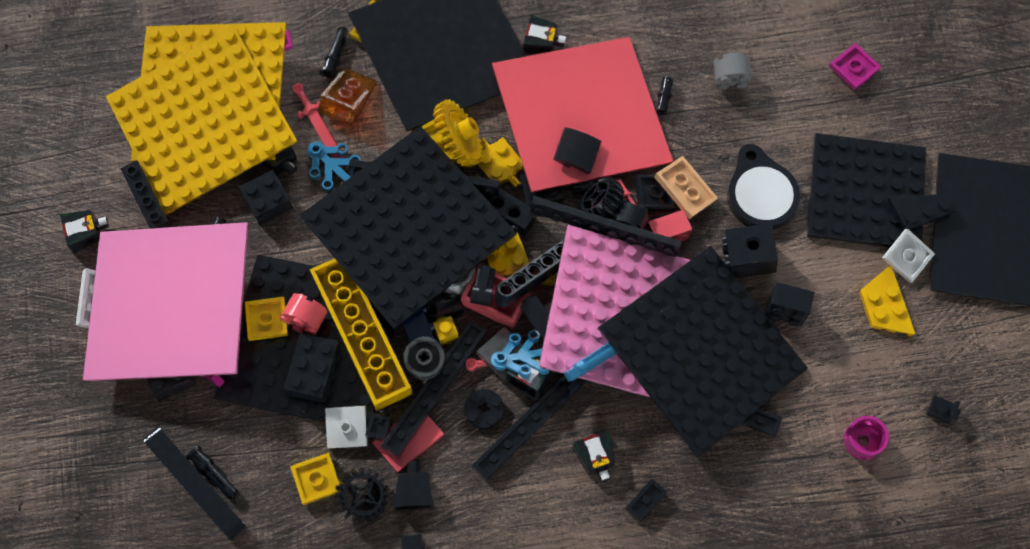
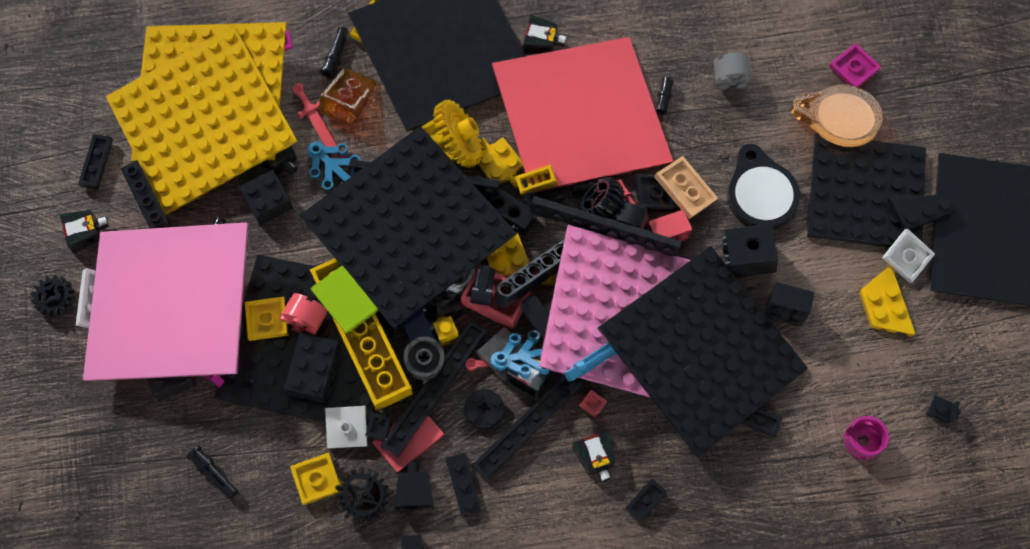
black beam [142,426,246,541] -> none
black slope [553,127,602,175] -> none
none -> black gear [31,275,75,317]
none -> black plate [78,134,113,190]
none -> lime tile [310,266,378,334]
none -> black plate [445,453,481,517]
none -> yellow slope [515,164,558,194]
none -> coral plate [579,390,607,418]
none -> clear orange piece [791,85,883,147]

